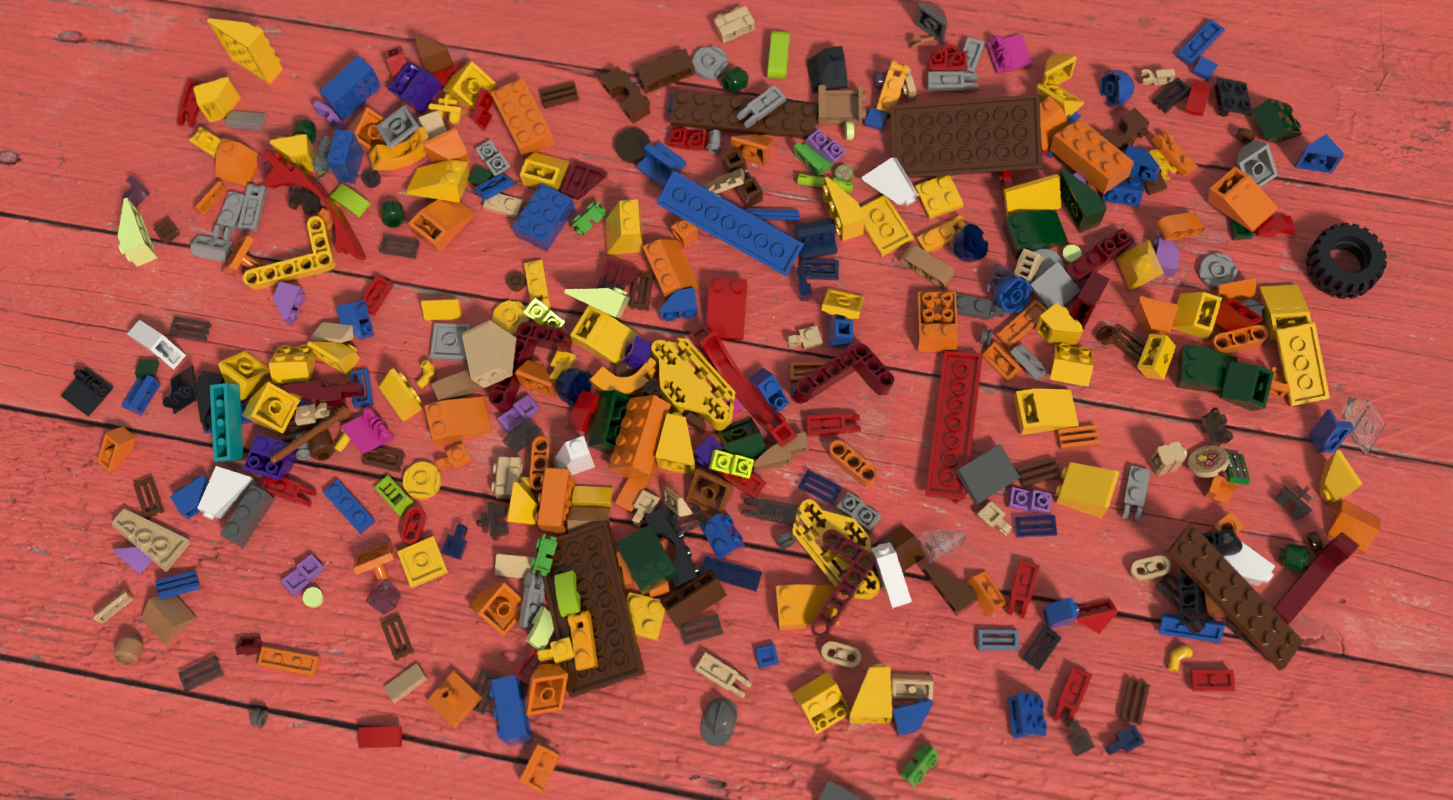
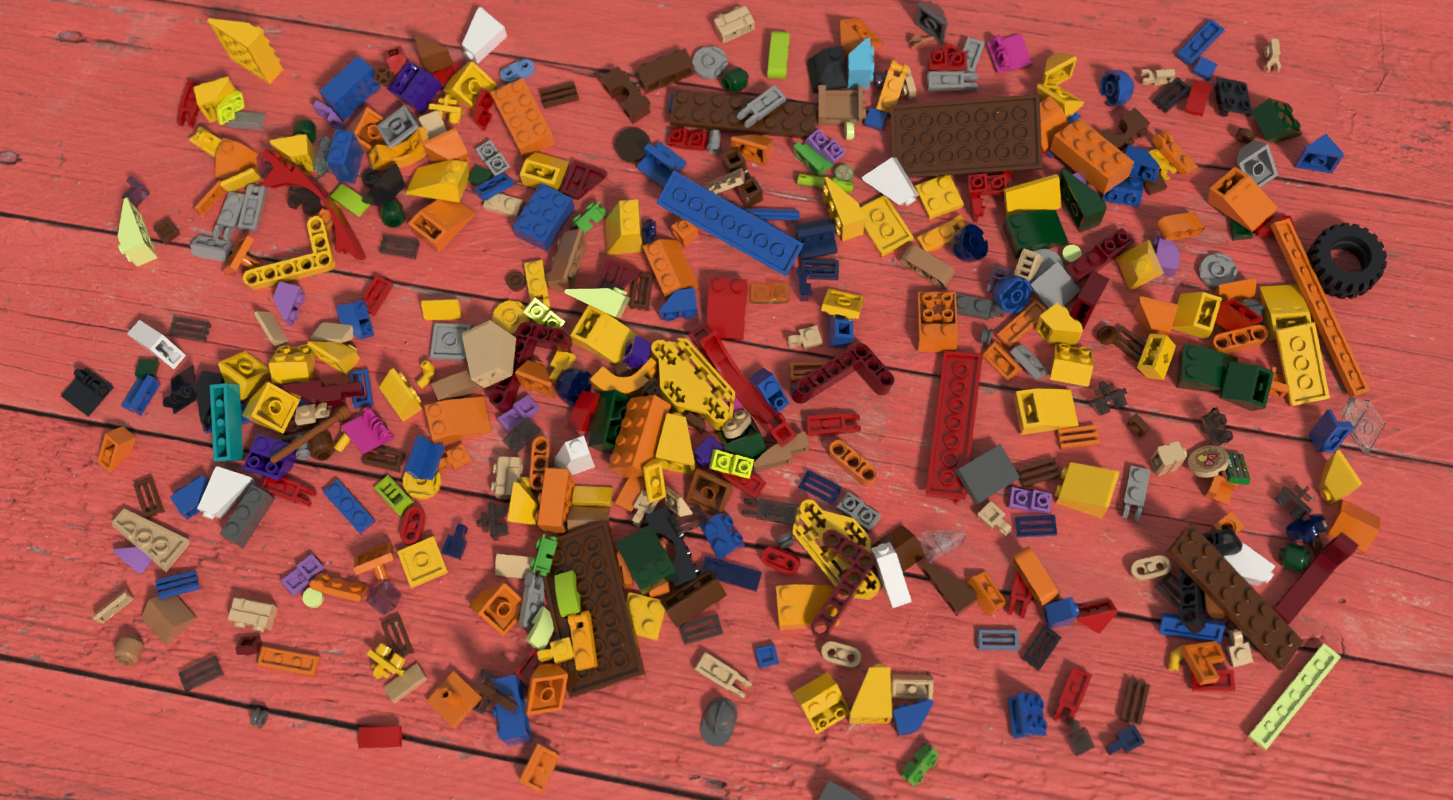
none -> neon yellow slope [216,90,245,125]
none -> yellow slope [220,166,262,192]
none -> tan brick [228,597,278,633]
none -> tan slope [254,311,288,348]
none -> orange hinge [310,573,369,602]
none -> black slope [362,163,406,208]
none -> yellow hips [366,643,406,679]
none -> reddish brown wheel [374,67,395,86]
none -> blue panel [404,435,445,480]
none -> white slope [462,7,507,64]
none -> reddish brown plate [473,680,519,715]
none -> medium blue plate [500,59,535,85]
none -> medium nougat slope [546,229,587,293]
none -> clear blue axle [642,219,657,244]
none -> yellow slope [643,458,666,503]
none -> tan plate [722,410,752,439]
none -> slope [749,282,789,304]
none -> red plate [761,546,801,575]
none -> orange slope [840,19,883,57]
none -> medium azure slope [848,38,874,89]
none -> red slope [968,173,1008,195]
none -> red slope [970,194,985,223]
none -> orange beam [1011,546,1059,606]
none -> clear smoke hips [1088,381,1127,415]
none -> reddish brown plate [1127,413,1150,438]
none -> orange plate [1180,641,1226,685]
none -> tan plate [1226,629,1253,667]
none -> yellowish green plate [1248,643,1341,750]
none -> tan plate [1265,39,1281,72]
none -> orange plate [1270,219,1370,398]
none -> clear blue plate [1286,514,1329,542]

